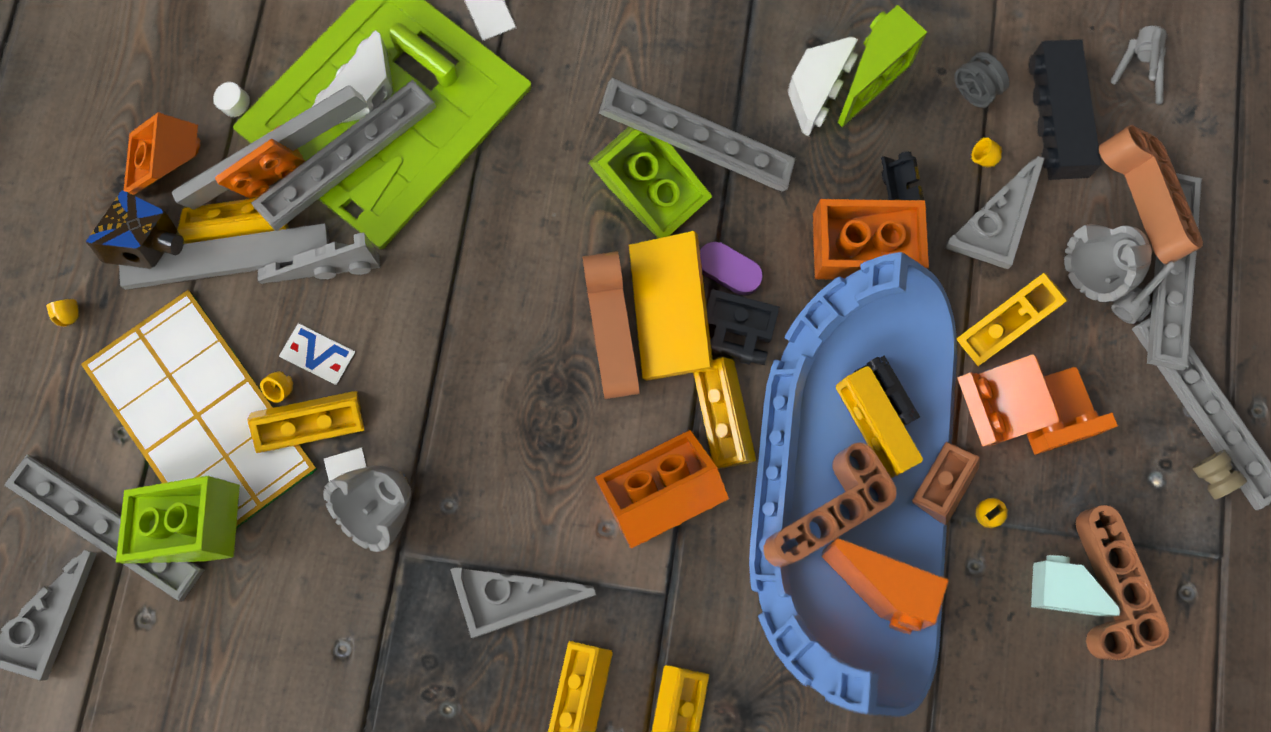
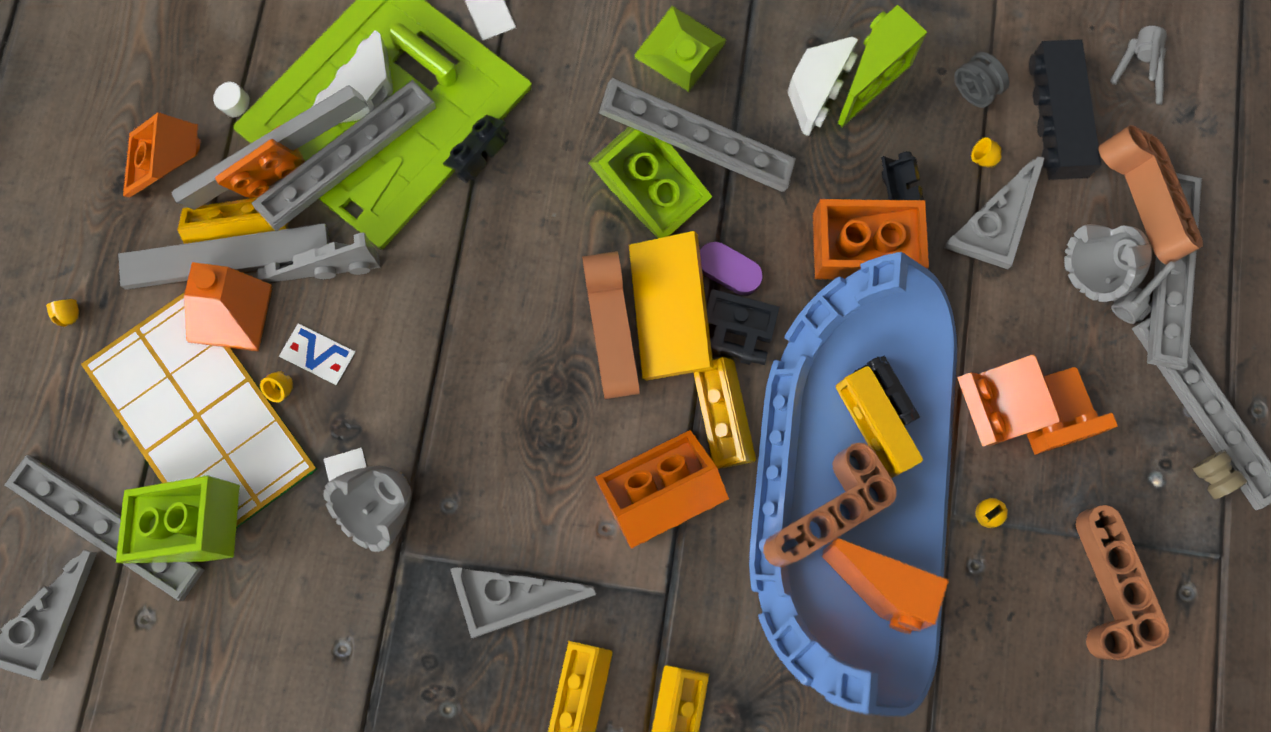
dark brown torso [86,190,184,269] -> none
yellow slope [247,391,364,453] -> none
nougat slope [912,442,980,525] -> none
yellow slope [956,273,1069,366] -> none
light aqua slope [1031,555,1120,617] -> none
none -> orange slope [184,262,273,352]
none -> black hinge [443,115,510,183]
none -> lime slope [635,6,726,92]

